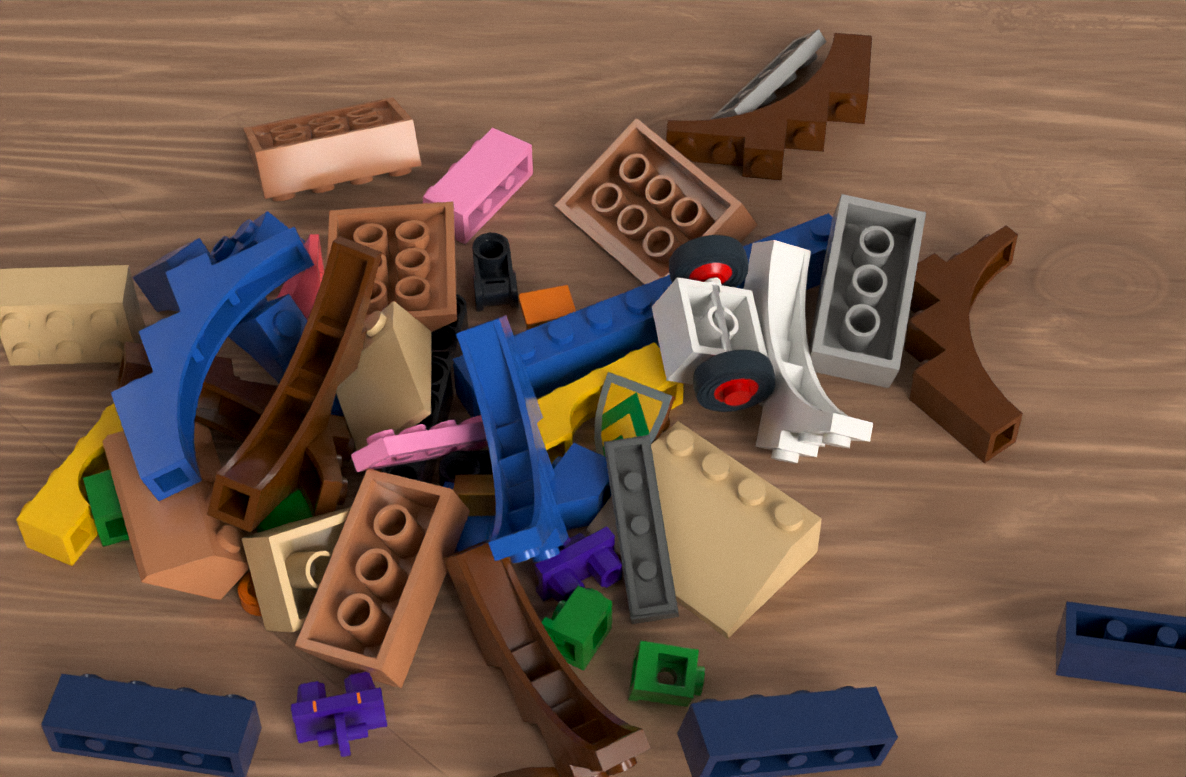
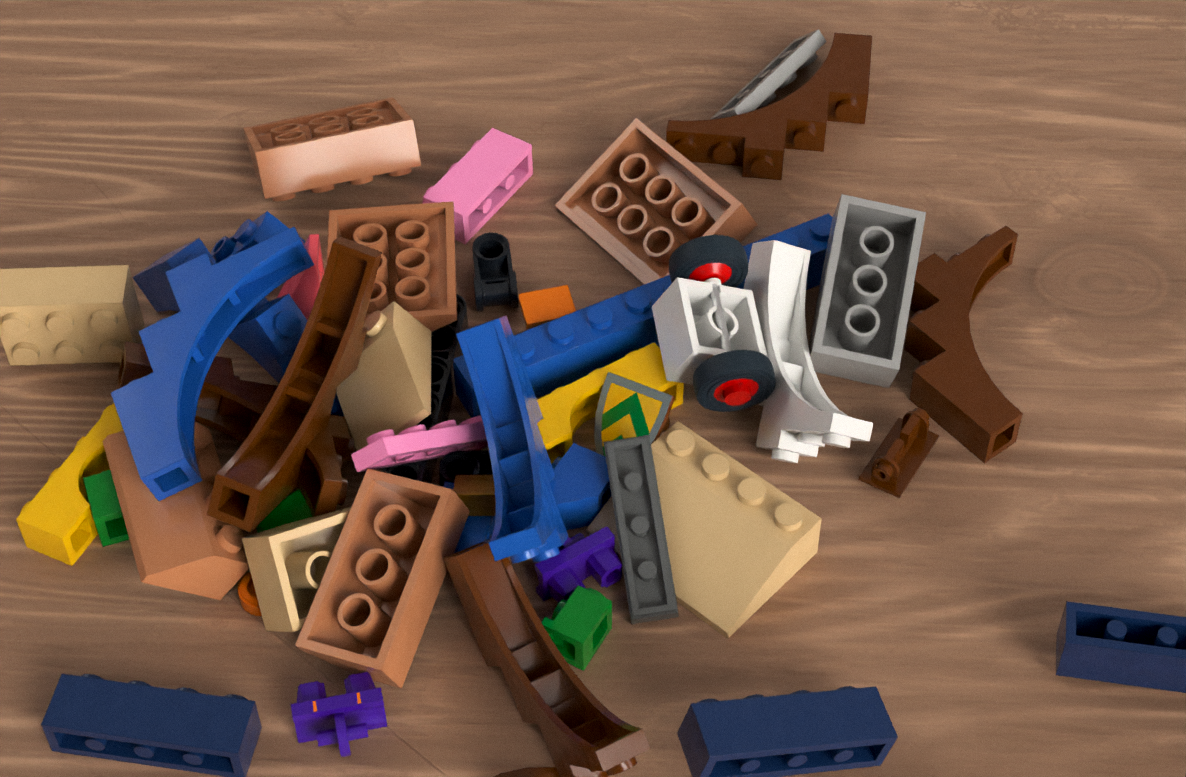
green brick [628,640,705,707] -> none
none -> reddish brown hinge [859,408,939,498]

